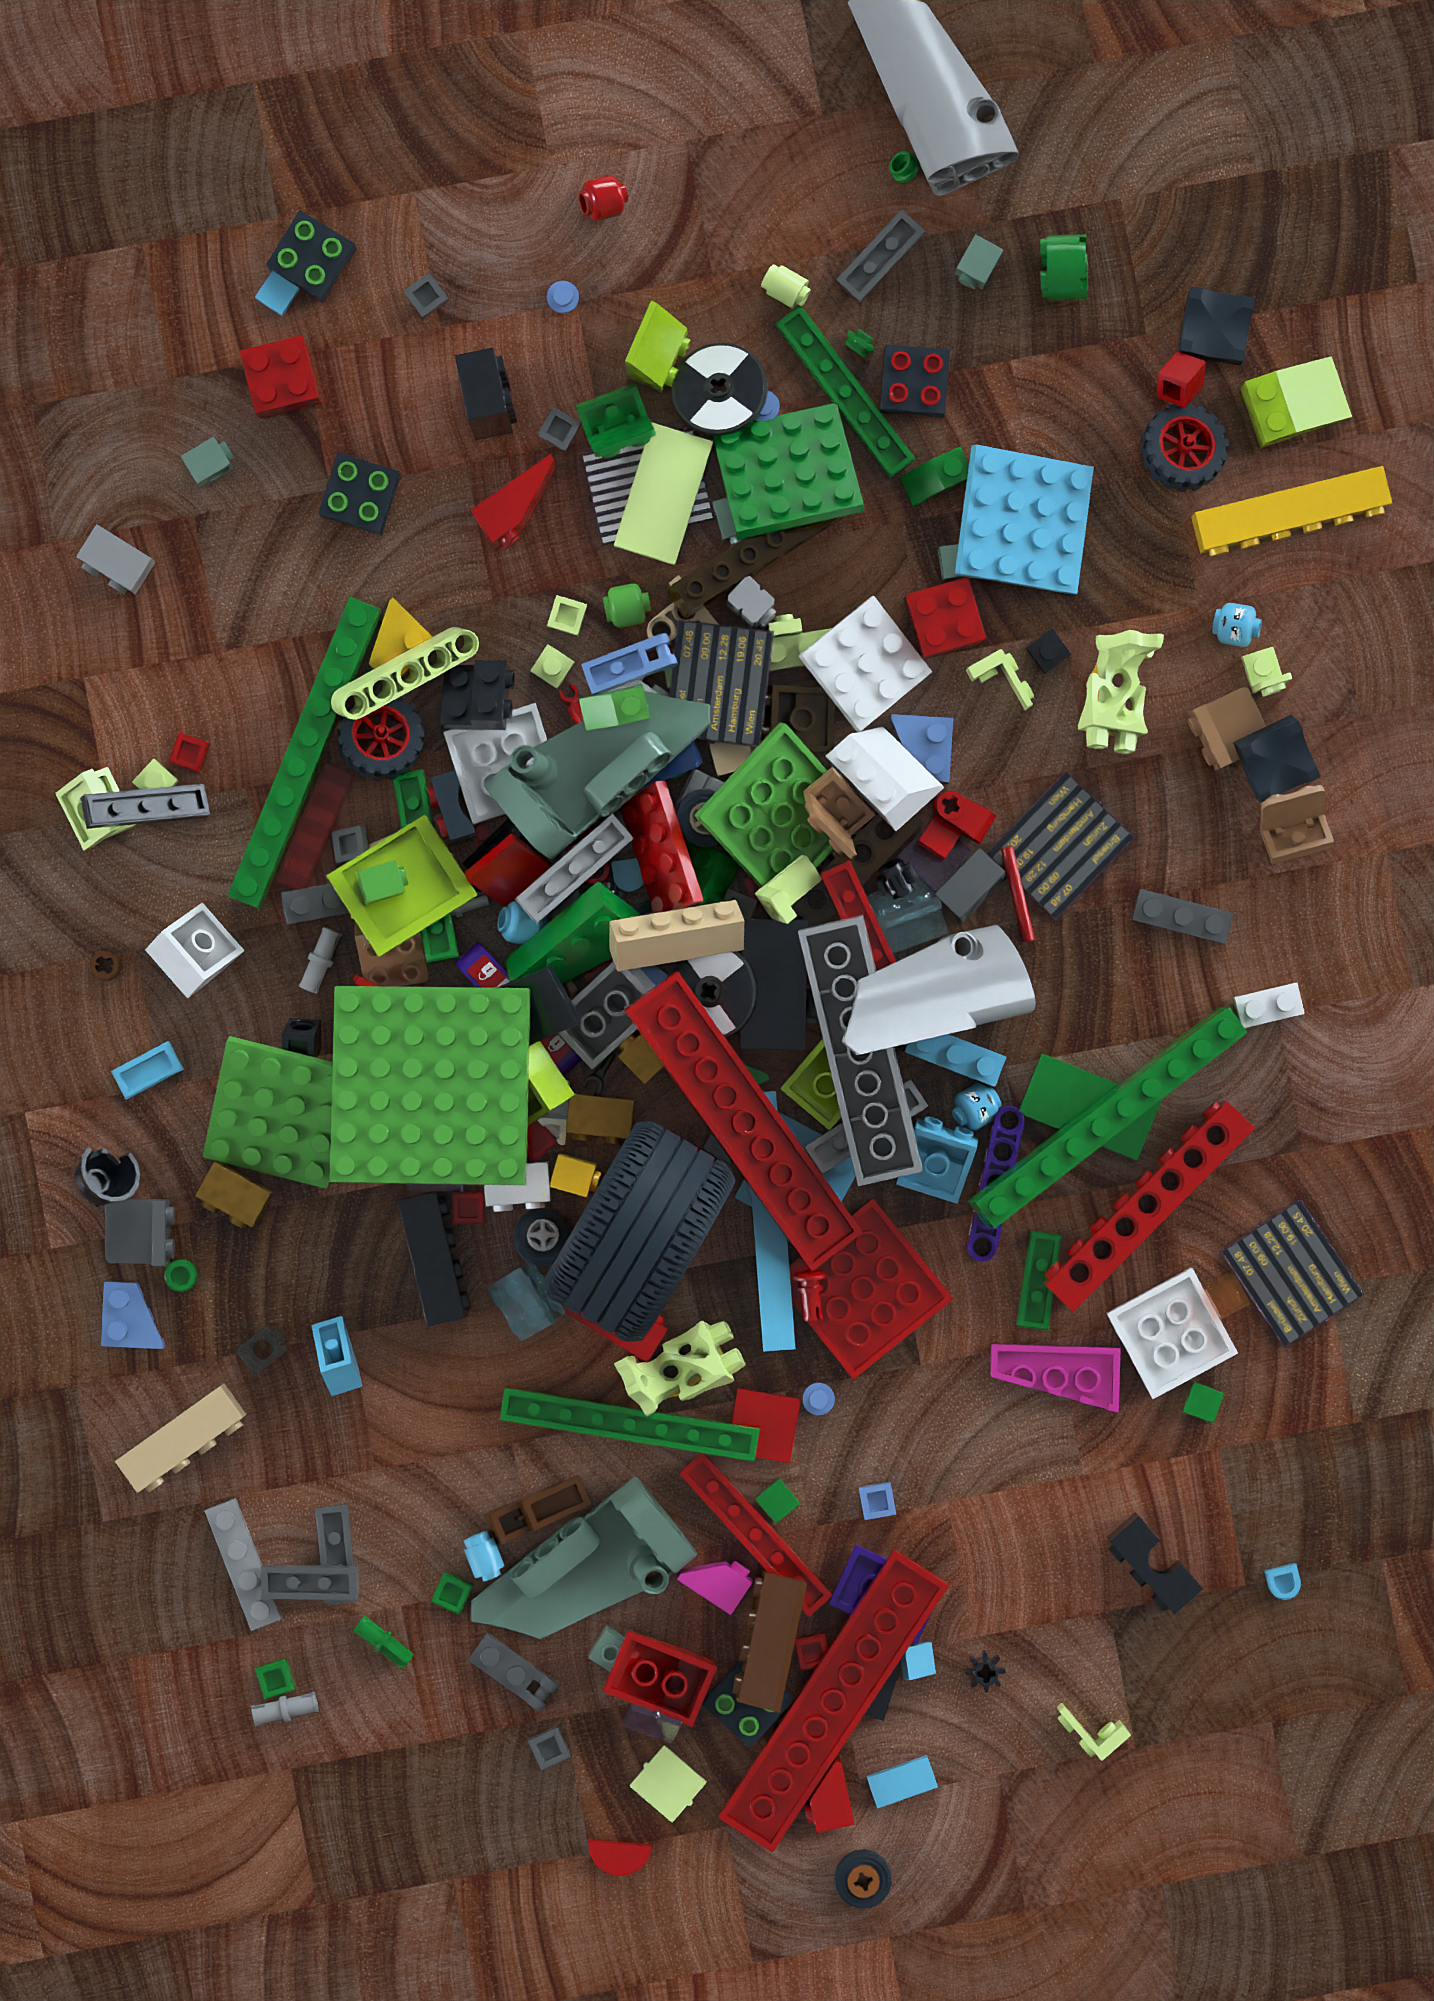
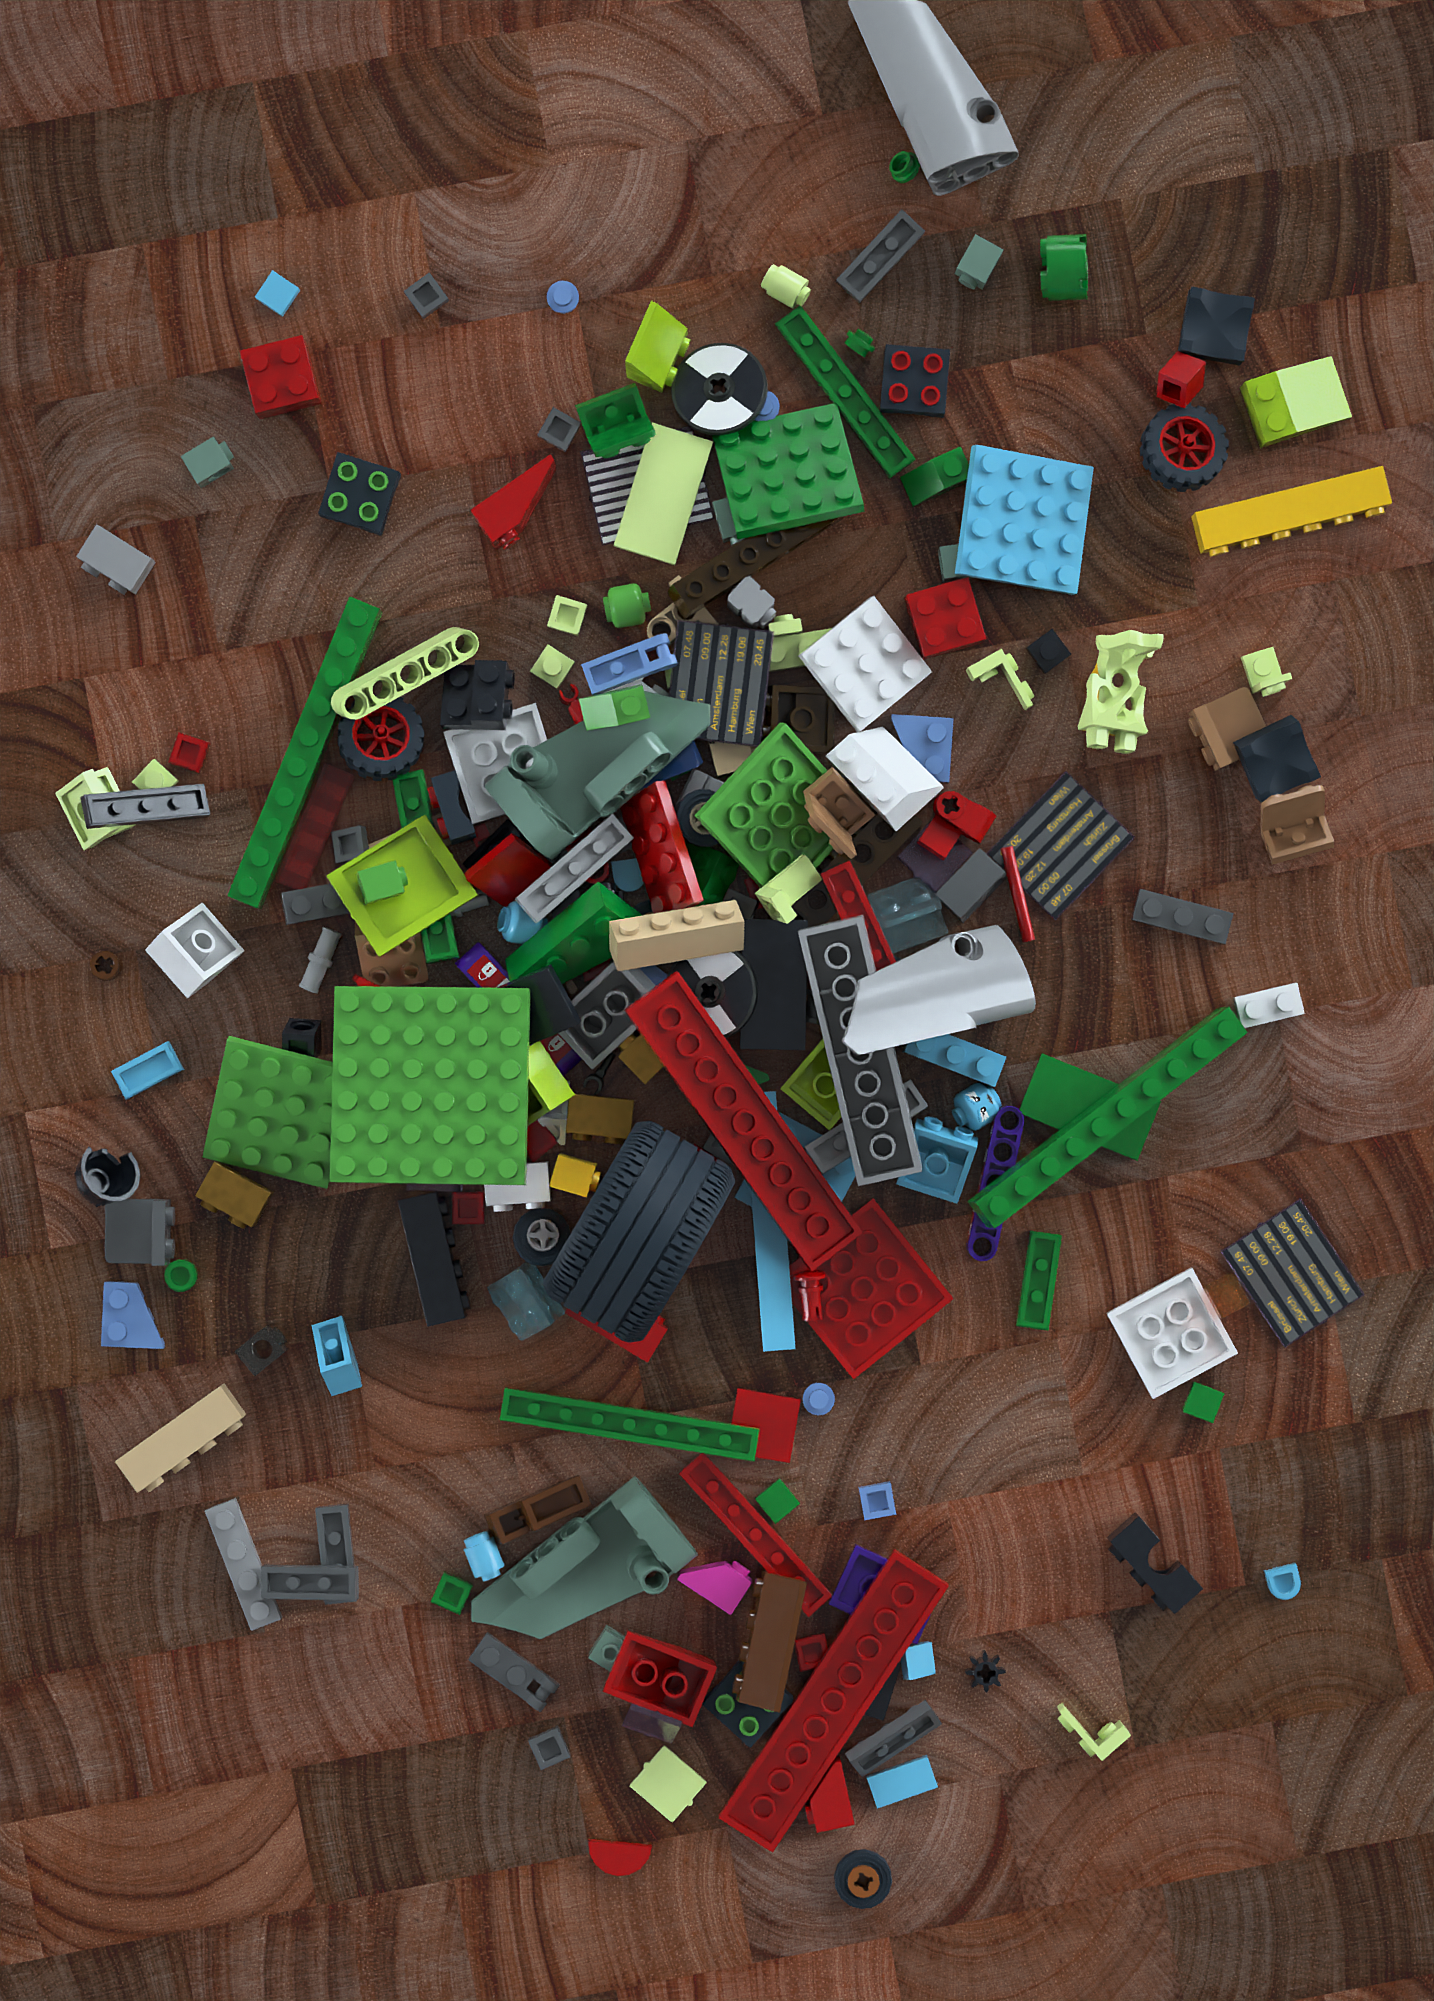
light grey pin [251,1691,319,1726] -> none
green tile [255,1658,296,1700] -> none
black brick [266,210,357,303] -> none
green axle [353,1615,413,1668] -> none
yellow wing [369,597,432,678] -> none
black brick [454,347,517,440] -> none
red head [578,175,628,221] -> none
yellowish green hips [614,1321,746,1416] -> none
black gear [876,859,917,899] -> none
dark pink wing [990,1344,1121,1413] -> none
red brick [1043,1101,1255,1312] -> none
medium azure head [1212,603,1262,647] -> none
none -> dark grey plate [845,1700,942,1777]

